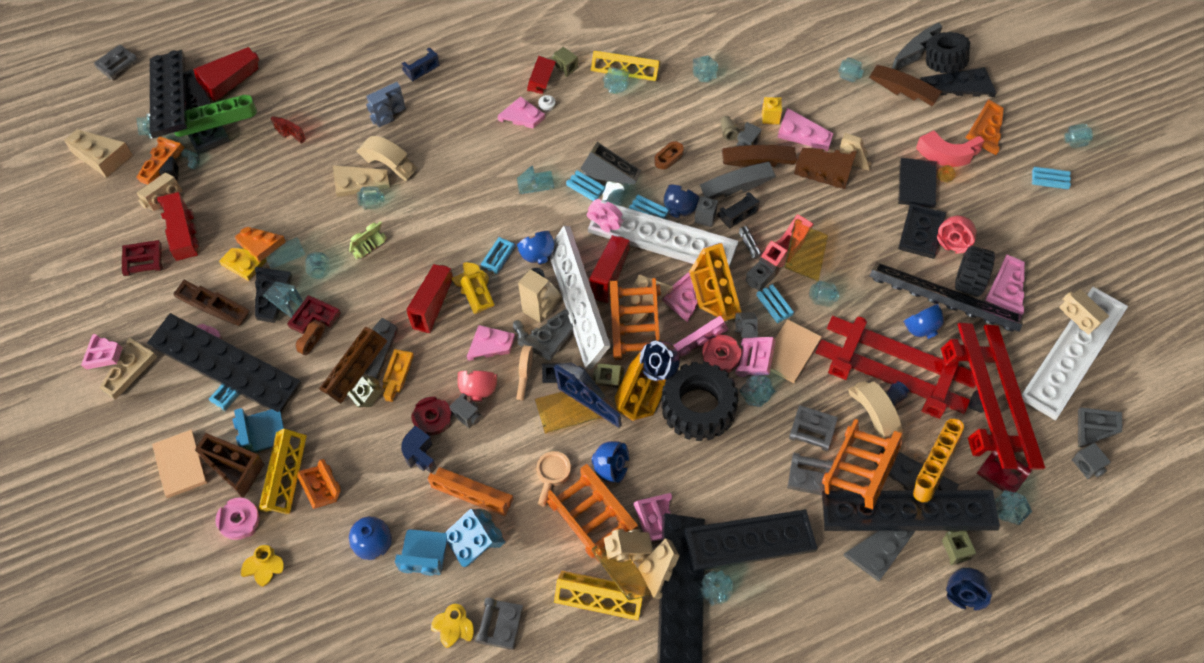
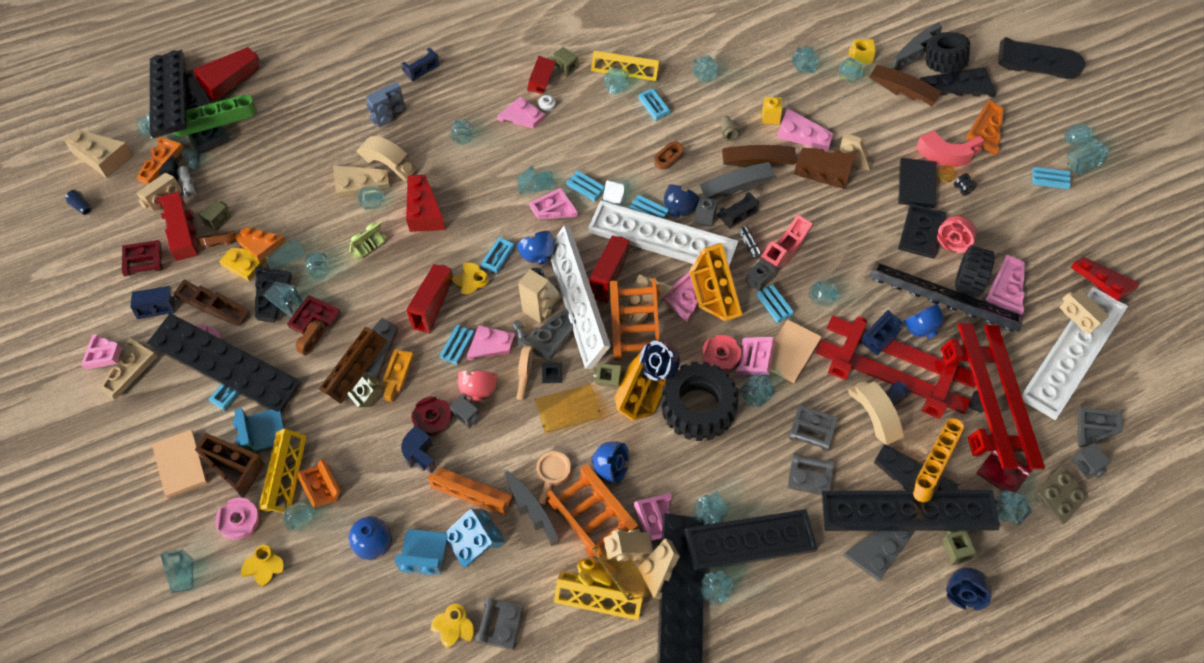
flat silver plate [94,45,139,80] -> none
clear red slope [270,116,306,144] -> none
yellow slope [460,272,495,314] -> none
dark blue wedge [554,362,622,428] -> none
dark grey slope [580,142,641,184] -> none
bright pink plate [587,199,624,232] -> none
bright pink wing [673,316,728,357] -> none
dark grey brick [735,312,758,338] -> none
dark grey brick [737,122,762,146] -> none
clear yellow piece [784,219,828,282] -> none
orange fence [822,419,902,509] -> none
none -> dark blue cone [65,190,92,215]
none -> dark blue hinge [130,285,175,319]
none -> clear light blue slope [161,549,194,593]
none -> white pin [177,166,196,199]
none -> olive brick [198,200,231,231]
none -> dark orange plate [198,231,236,248]
none -> clear light blue head [282,501,315,532]
none -> red wedge [406,175,445,232]
none -> medium azure tile [439,325,474,365]
none -> clear light blue head [450,119,473,145]
none -> dark grey slope [504,471,559,546]
none -> bright pink wing [529,188,578,220]
none -> yellow plate [577,558,617,586]
none -> medium azure tile [639,88,670,121]
none -> clear light blue brick [694,491,728,525]
none -> clear light blue brick [792,46,819,73]
none -> yellow brick [849,39,875,64]
none -> dark blue hinge [861,310,902,356]
none -> black wheel [954,173,977,196]
none -> black piece [998,37,1085,79]
none -> dark tan hinge [1034,465,1088,524]
none -> clear light blue hinge [1067,138,1109,177]
none -> red wing [1071,257,1140,301]

